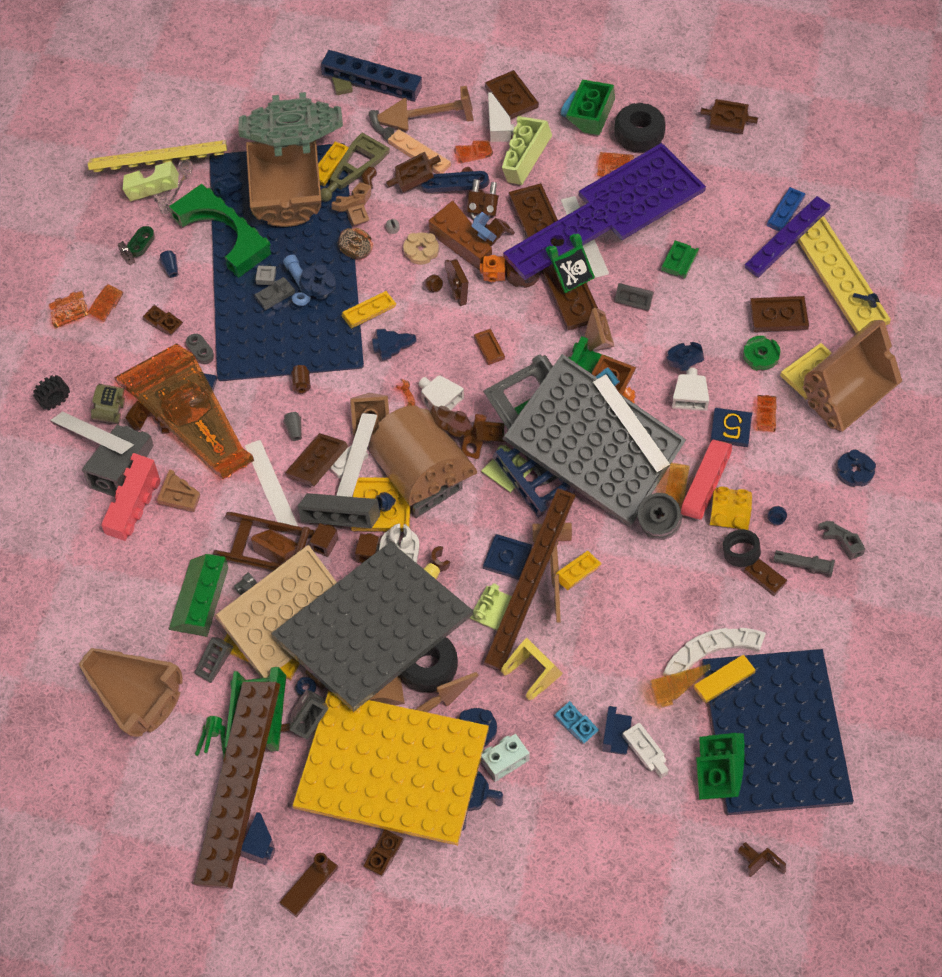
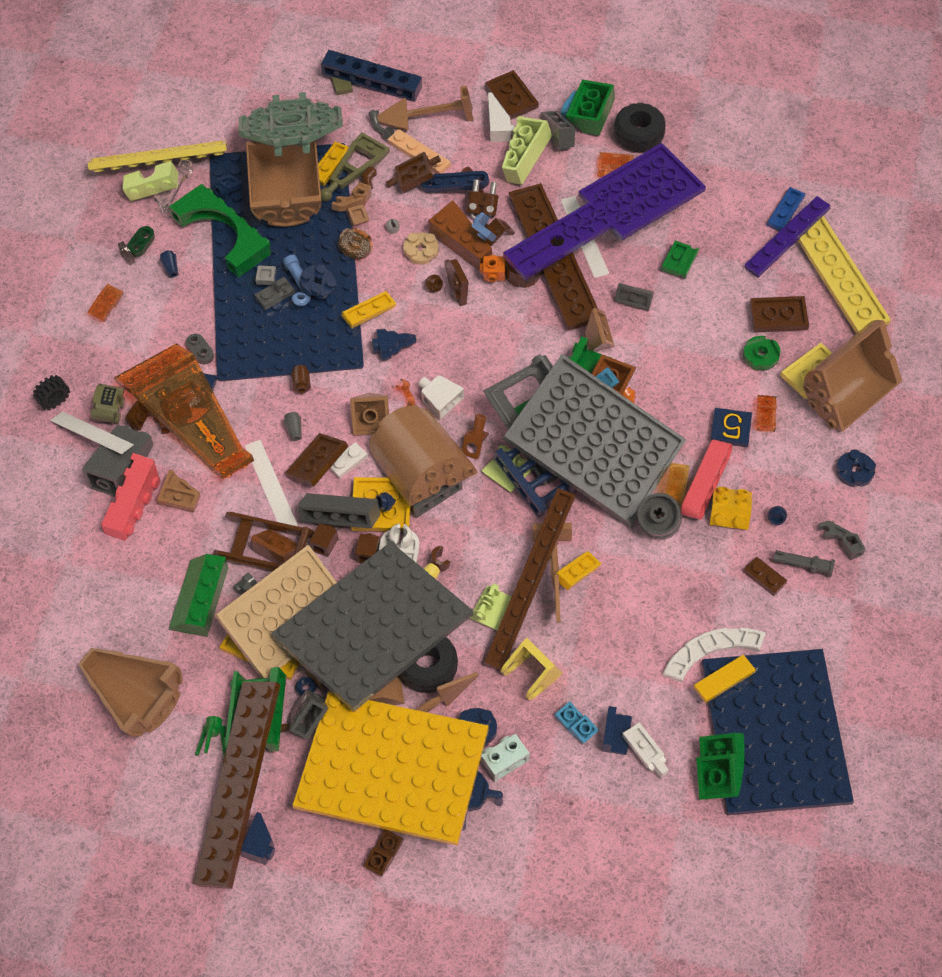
clear orange plate [49,290,88,328] -> none
reddish brown slope [143,304,183,336] -> none
dark grey slope [194,637,234,683] -> none
reddish brown piece [279,853,338,918] -> none
white sticker [336,413,377,497] -> none
reddish brown plate [430,405,473,437] -> none
clear orange slope [454,140,493,163] -> none
dark orange tile [474,329,505,365] -> none
reddish brown plate [476,421,504,442] -> none
dark blue tile [483,534,533,580] -> none
flag [545,234,595,293] -> none
white sticker [593,375,670,472] -> none
clear yellow slope [649,664,711,708] -> none
dark blue plate [666,342,704,371] -> none
white torso [672,368,709,411] -> none
reddish brown plate [700,99,758,134] -> none
black tyre [723,529,761,567] -> none
reddish brown bracket [738,842,786,877] -> none
dark blue hand [853,293,880,308] -> none
none -> dark grey slope [541,110,575,150]

